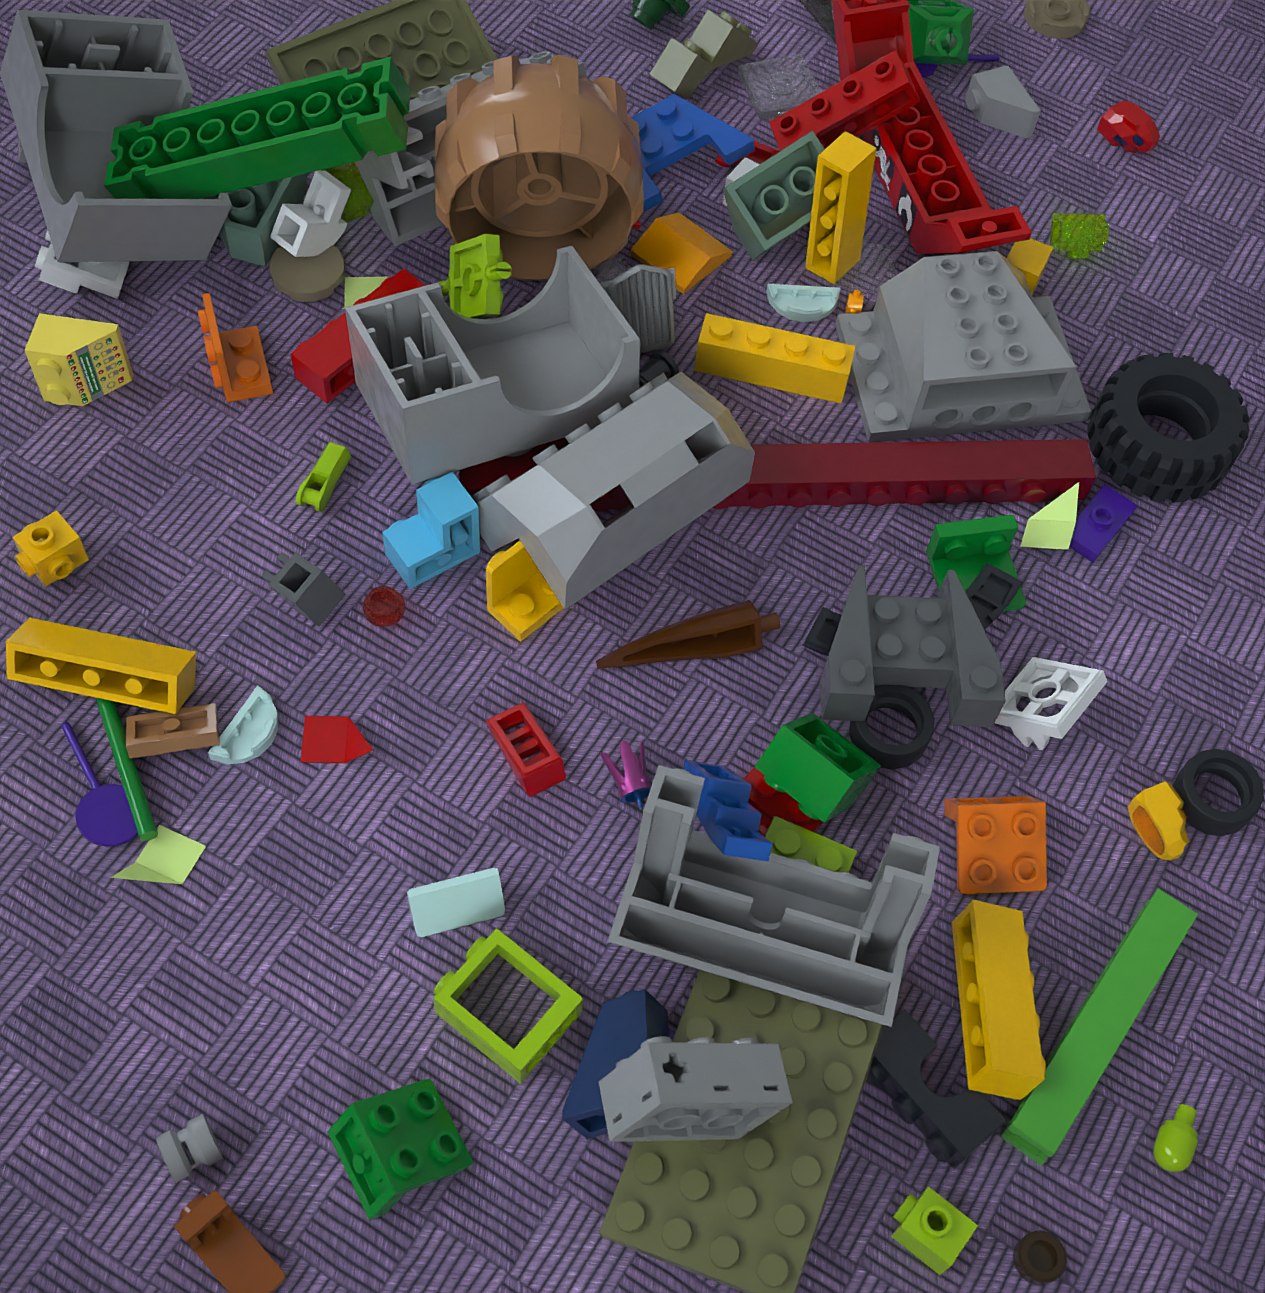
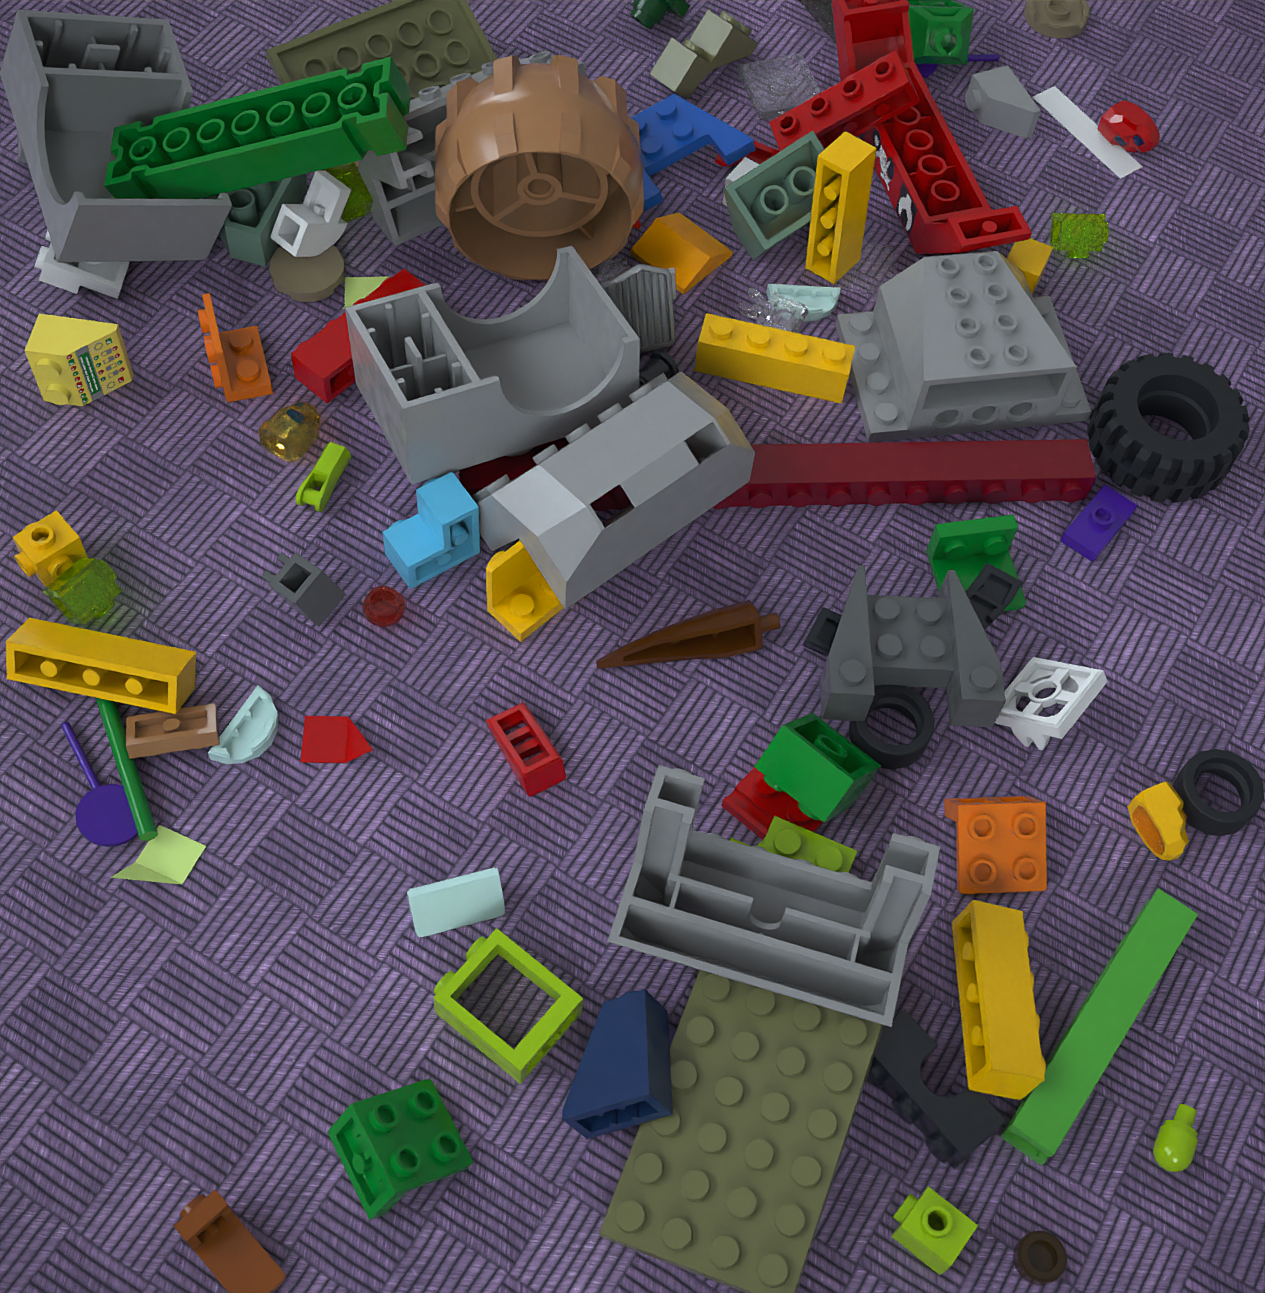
light grey wheel [156,1113,223,1183] -> none
lime plate [438,234,512,319] -> none
light grey piece [599,1037,793,1142] -> none
flat silver piece [600,741,651,808] -> none
blue slope [683,760,772,862] -> none
light orange piece [845,289,864,314] -> none
yellowish green sticker [1020,482,1079,550] -> none
none -> clear neon green brick [43,558,122,624]
none -> clear yellow rock [258,401,320,462]
none -> clear plate [737,287,809,333]
none -> white sticker [1033,86,1143,179]

